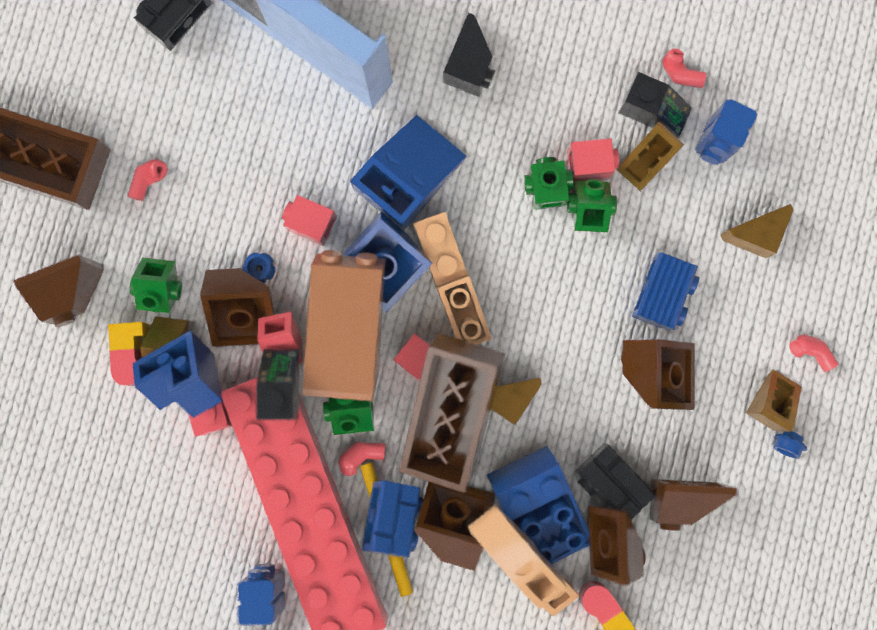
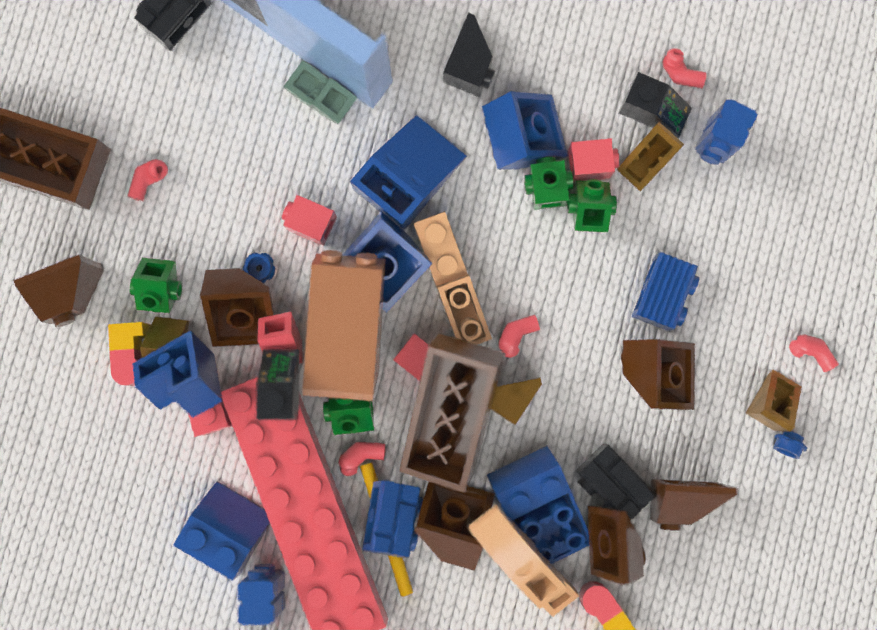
pearl gold slope [720,204,794,258] -> none
none -> blue slope [173,481,270,581]
none -> sand green slope [283,60,357,125]
none -> blue slope [482,91,568,170]
none -> coral arm [498,315,540,358]

